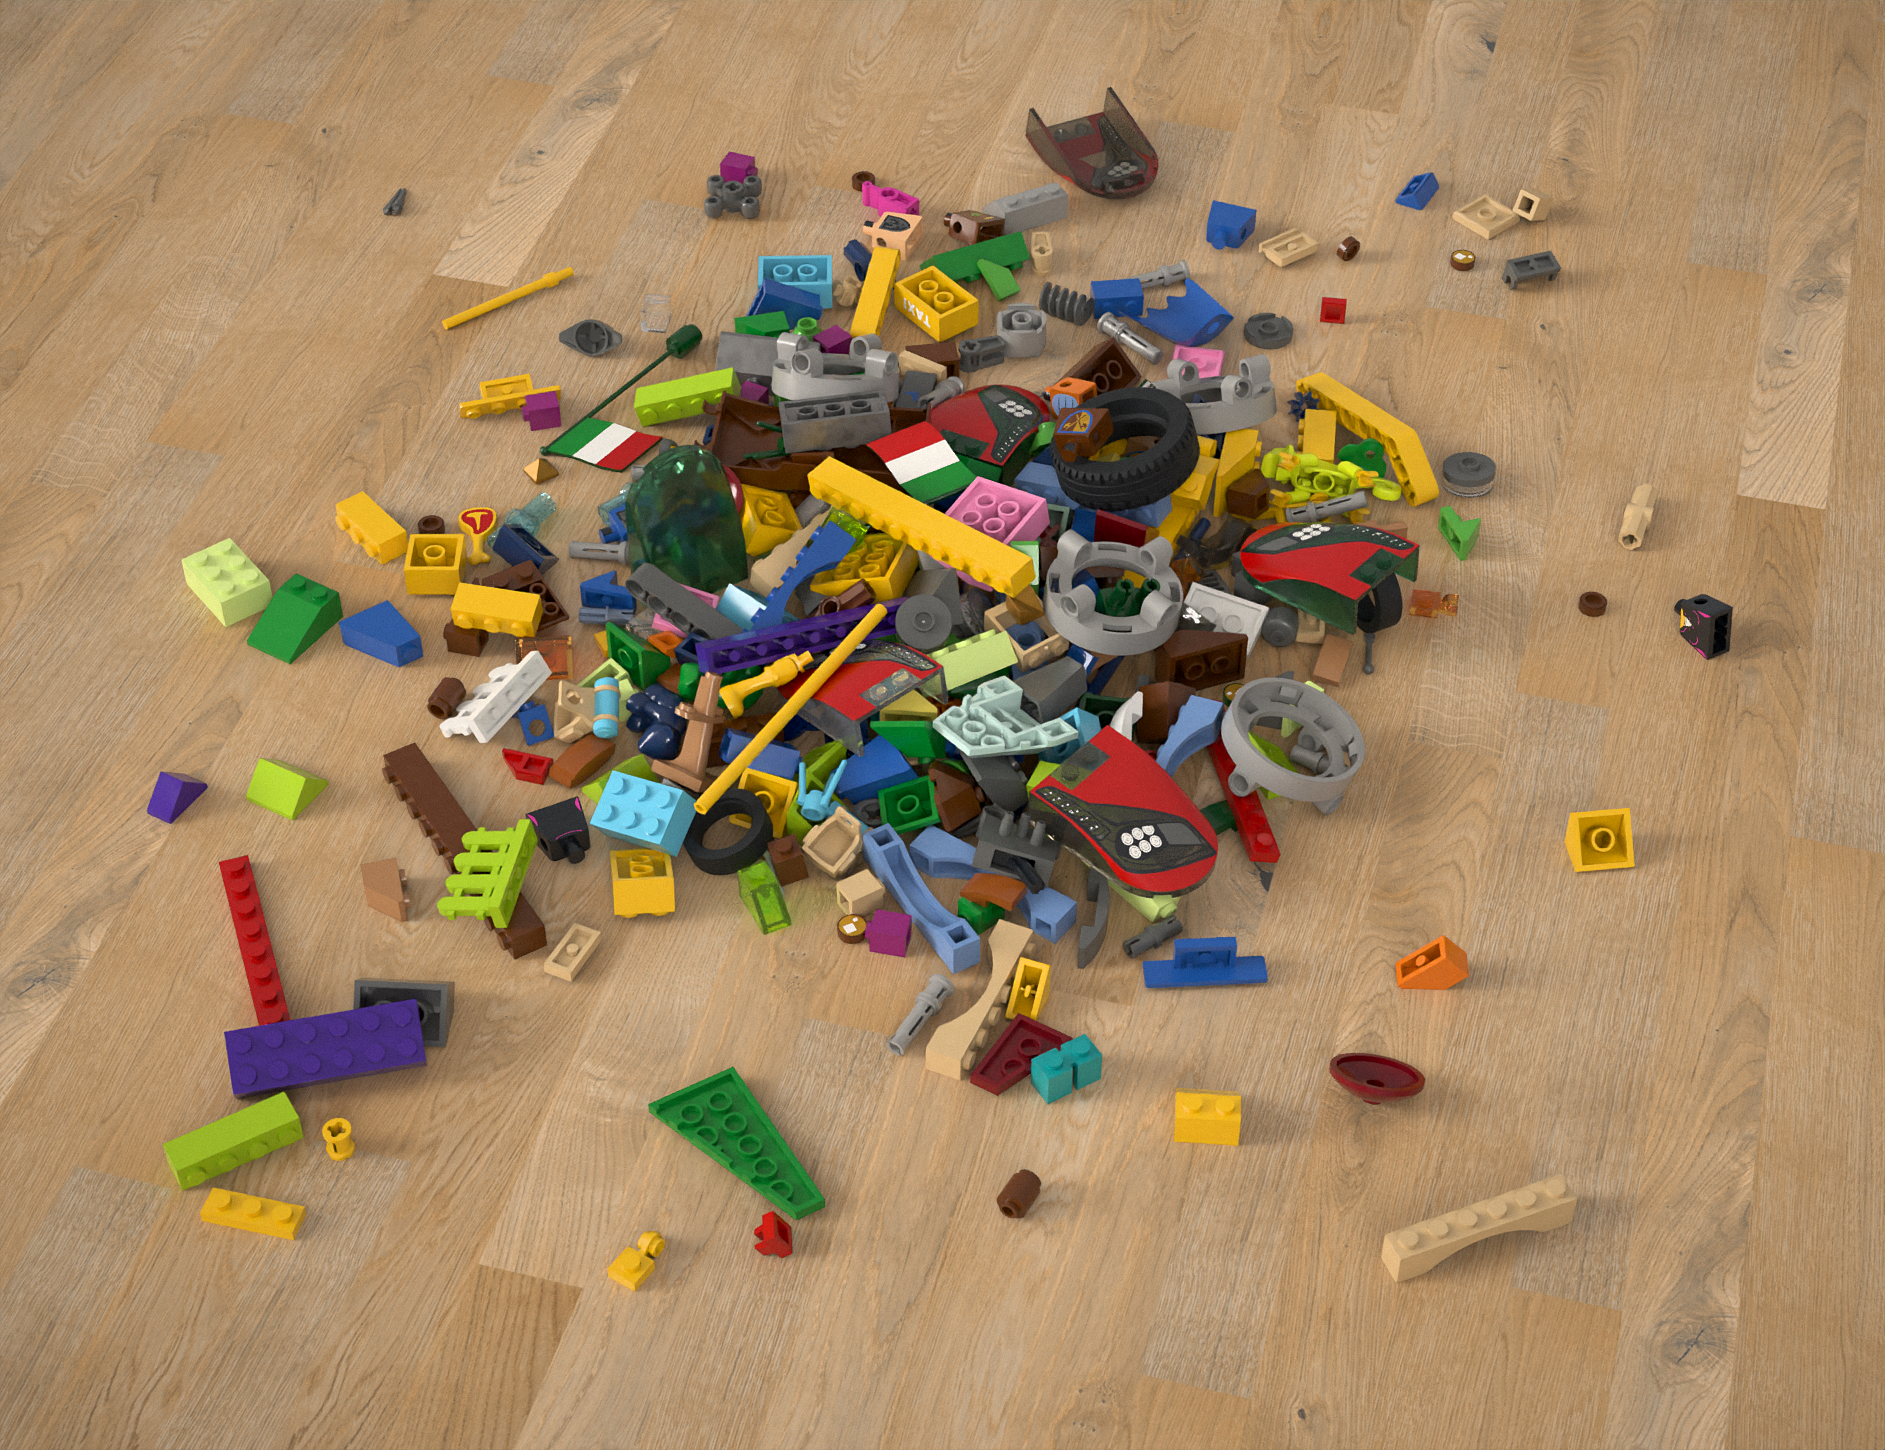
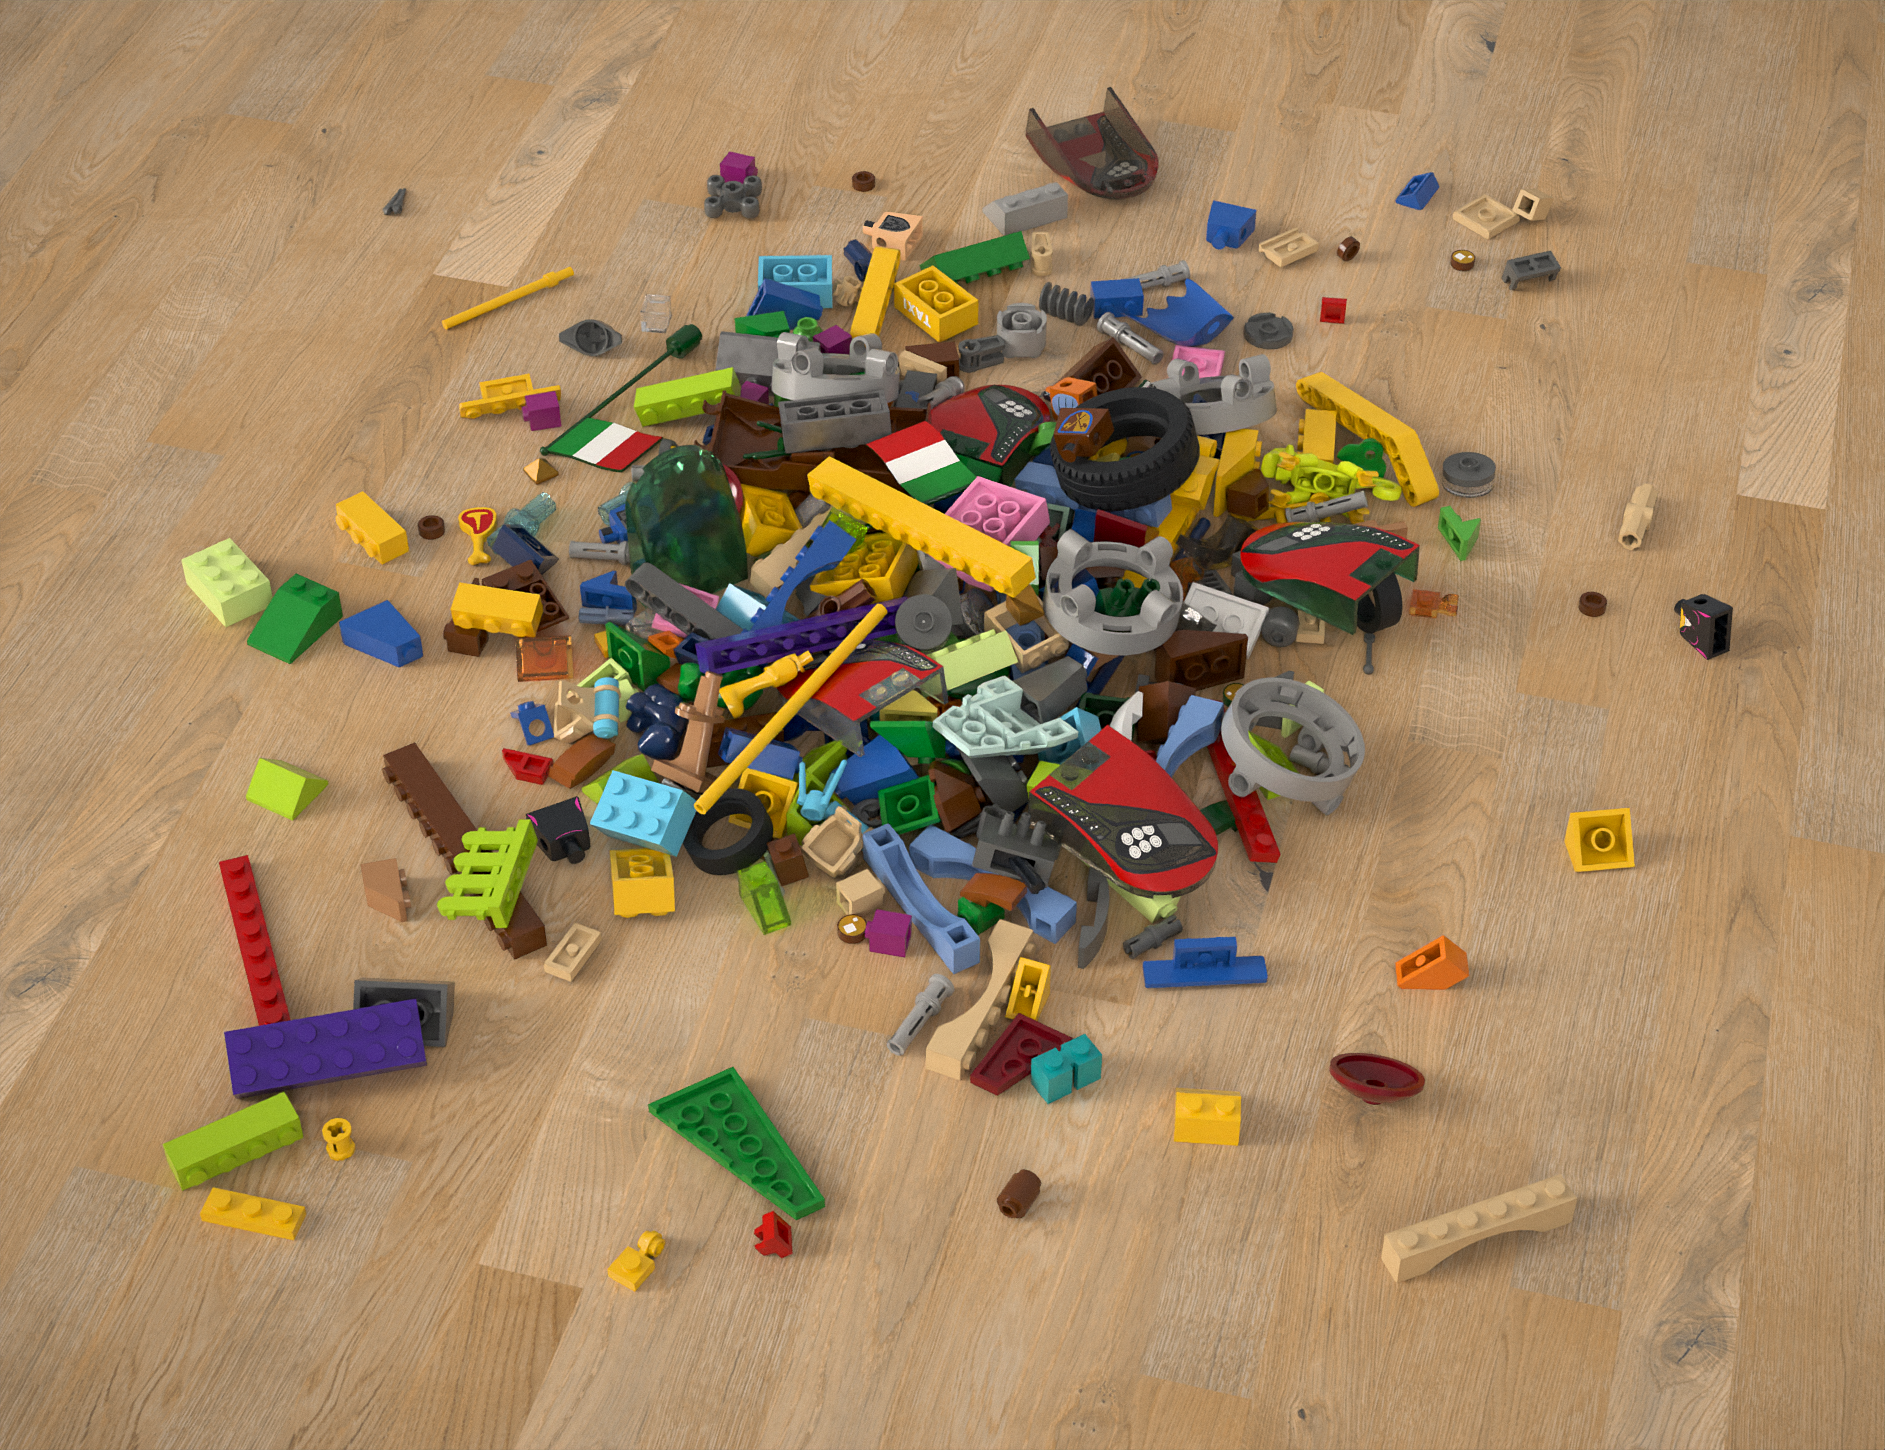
dark purple slope [147,771,208,824] -> none
yellow brick [404,534,468,595] -> none
reddish brown brick [427,677,466,719] -> none
white fence [439,651,552,743] -> none
dark pink piece [862,181,919,217] -> none
reddish brown torso [944,210,1005,245] -> none
bright green tile [976,259,1020,302] -> none
gear [1287,391,1320,422] -> none
medium nougat slope [1312,633,1354,687] -> none

